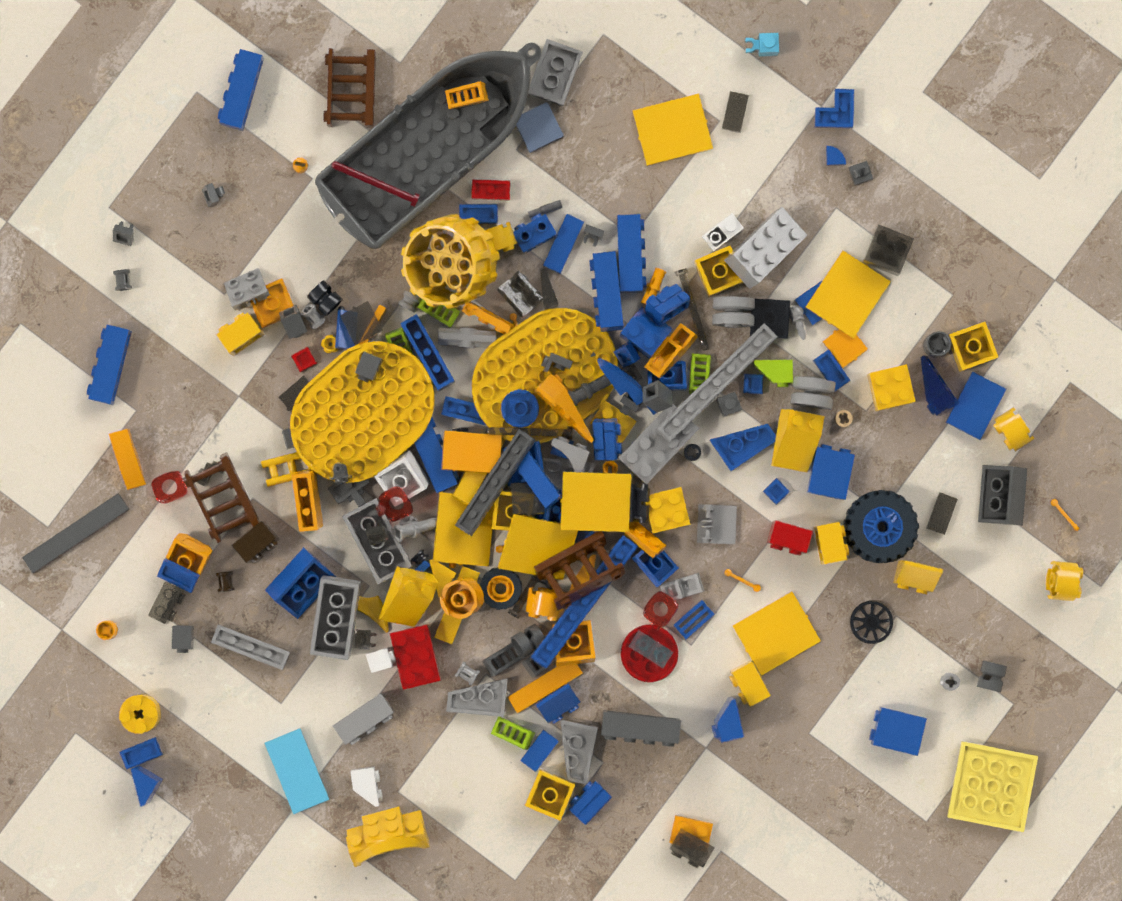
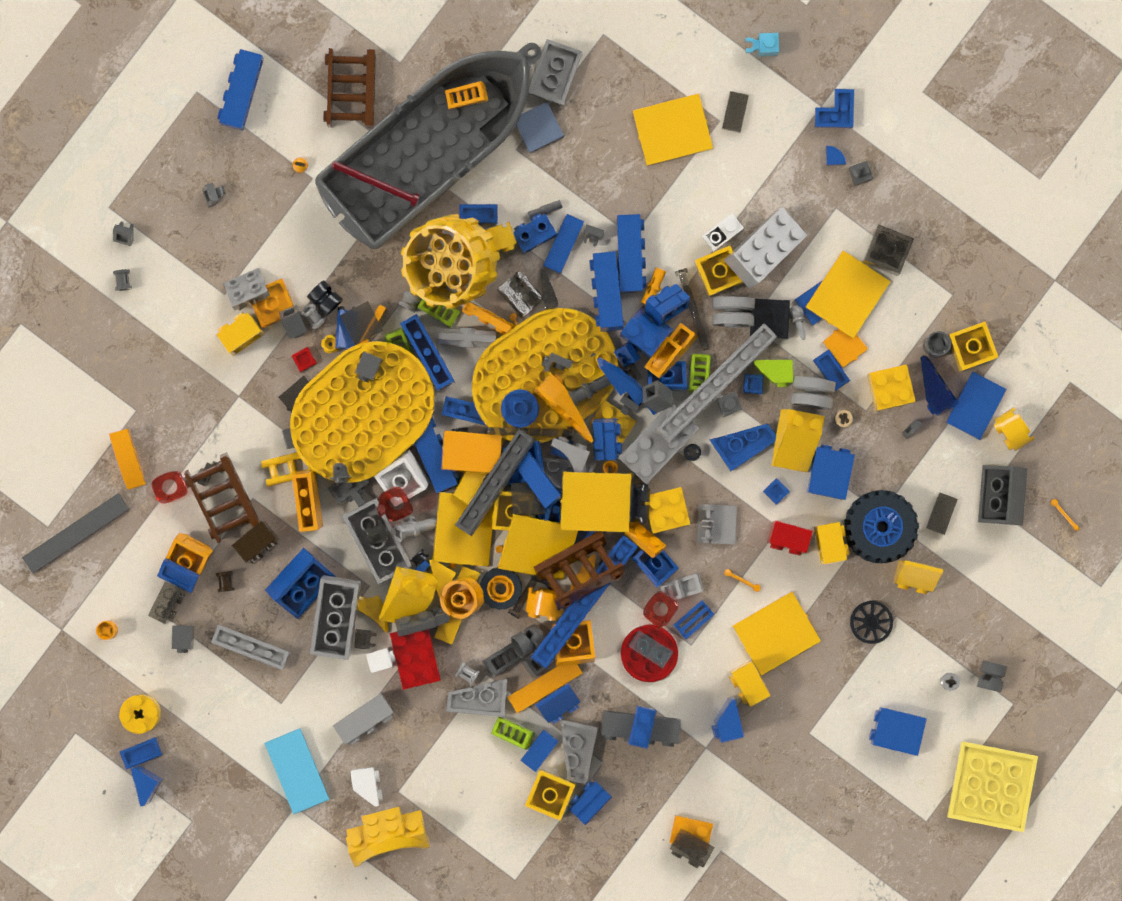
blue brick [87,325,132,405] -> none
red plate [471,179,510,201] -> none
yellow brick [1046,561,1083,601] -> none
none -> dark grey hinge [395,606,450,636]
none -> blue brick [628,705,657,749]
none -> dark grey tile [902,420,922,439]

